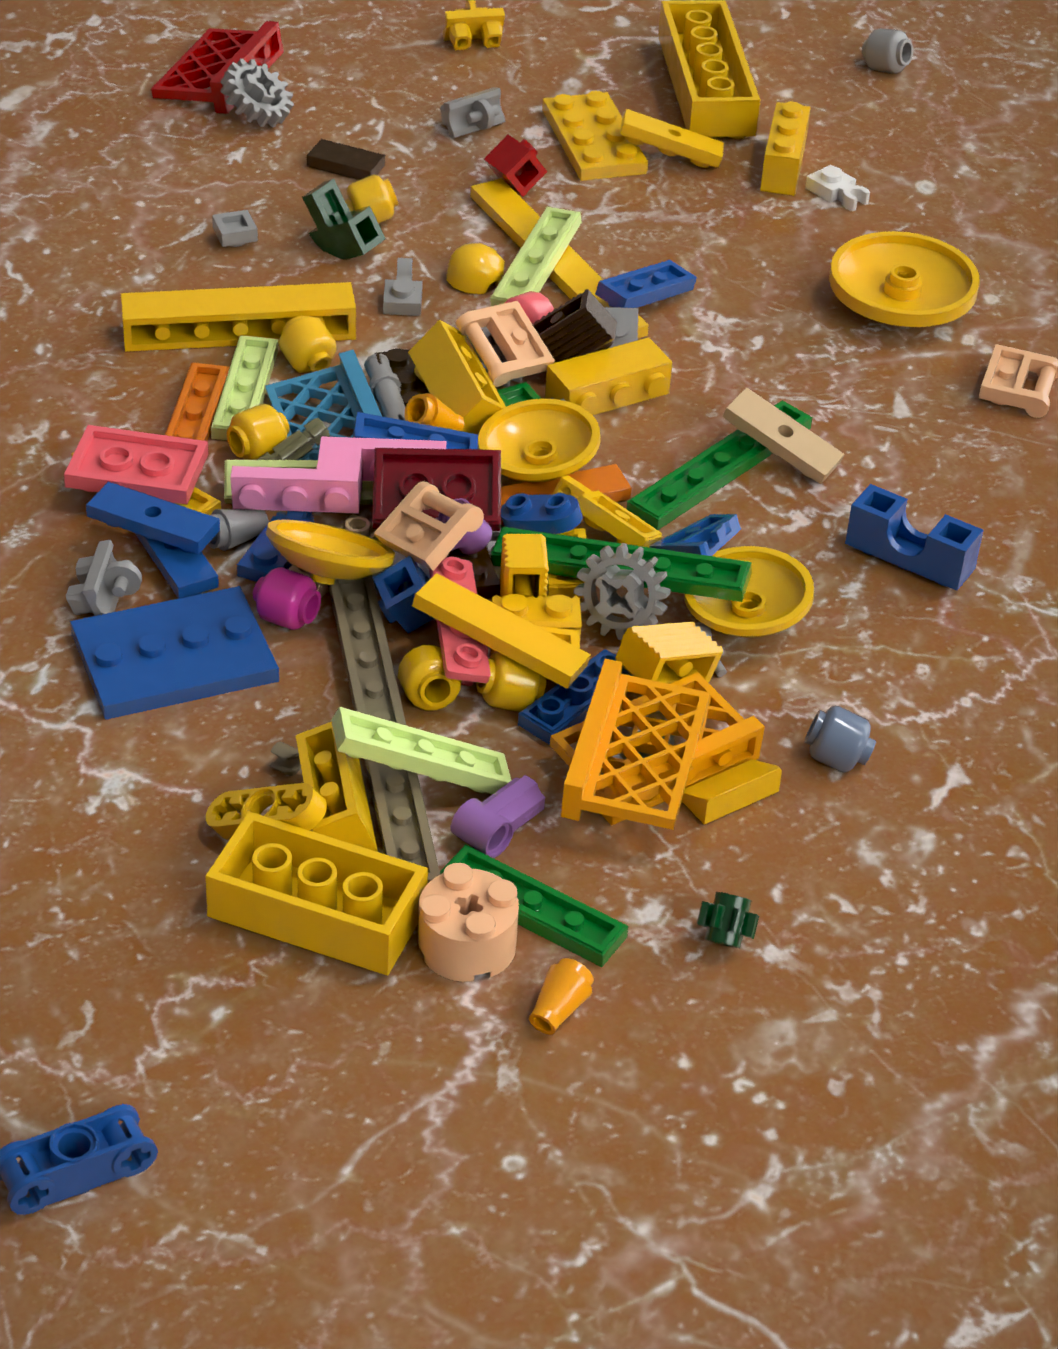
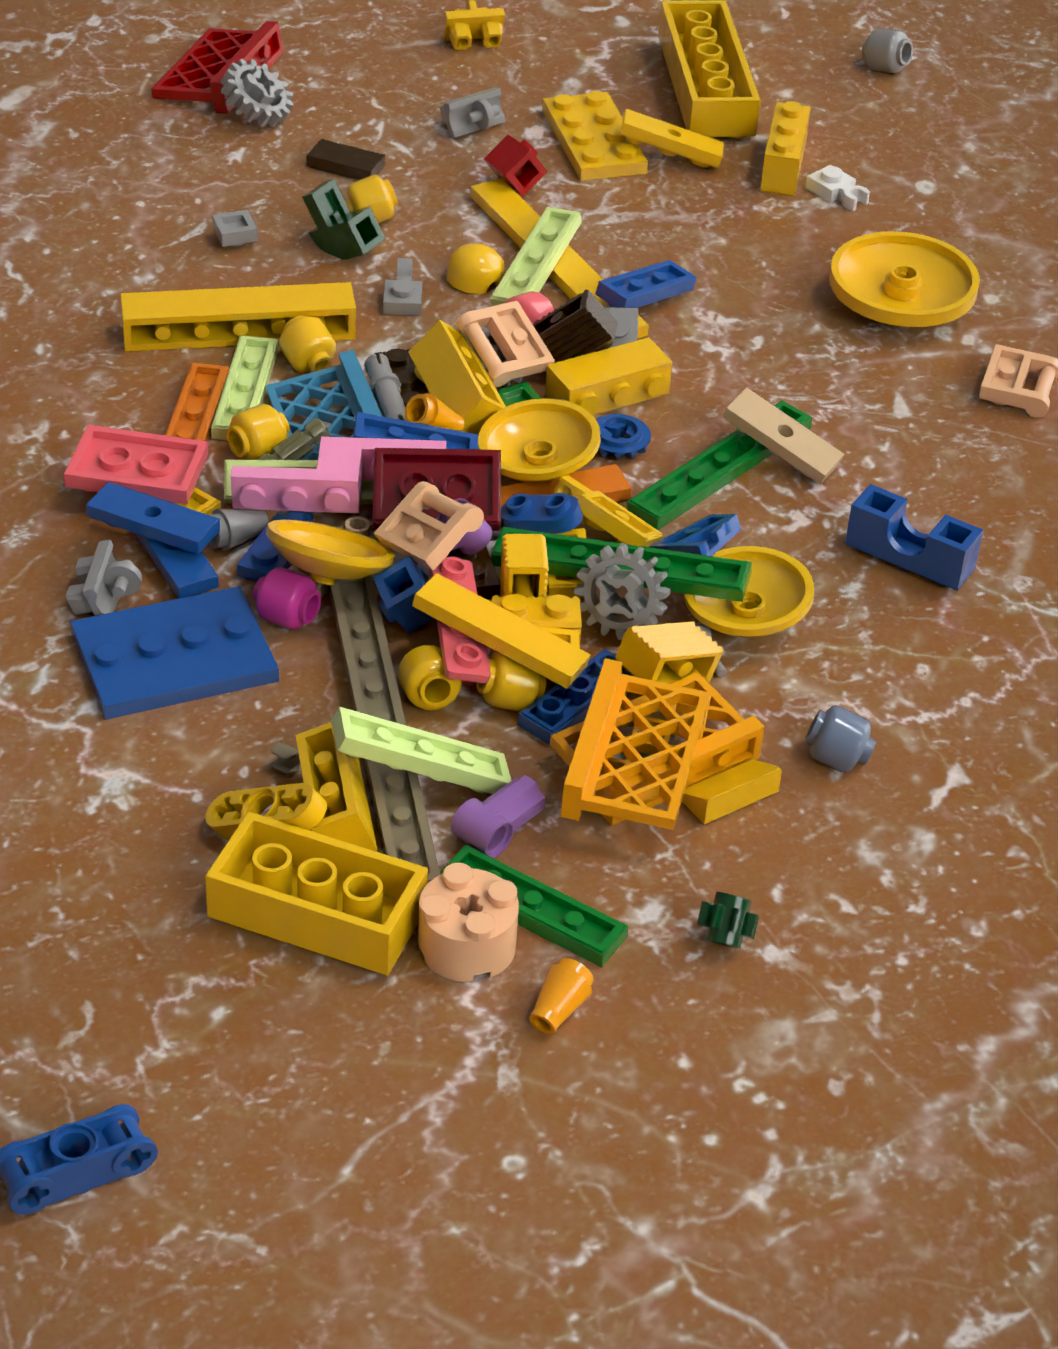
none -> blue gear [596,414,651,460]

